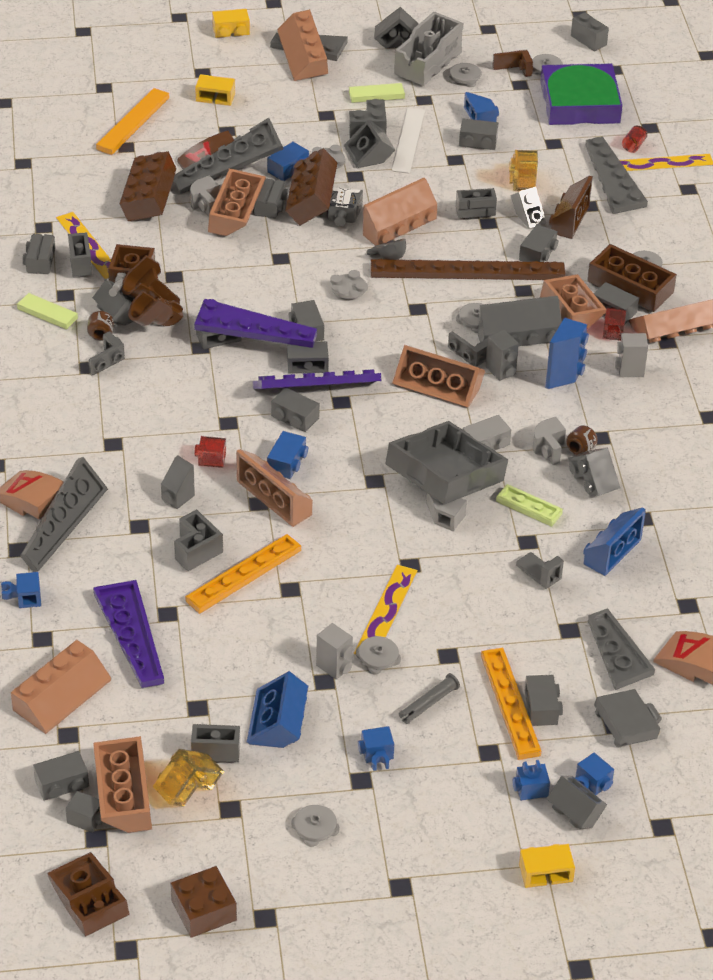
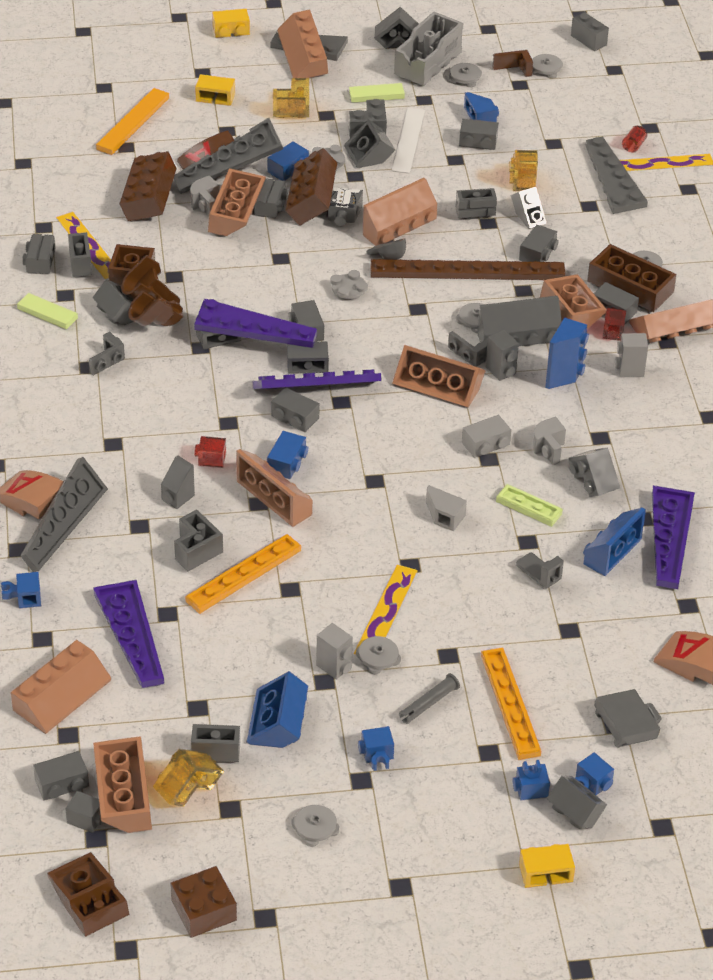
reddish brown head [87,311,114,341] -> none
light grey piece [109,273,126,297] -> none
dark grey tile [385,421,508,505] -> none
dark grey brick [525,674,563,726] -> none
tile [540,63,623,125] -> none
reddish brown slope [549,176,593,239] -> none
reddish brown head [566,425,598,455] -> none
dark grey wing [588,608,655,690] -> none
none -> clear yellow brick [273,78,309,118]
none -> dark purple wing [652,485,695,589]

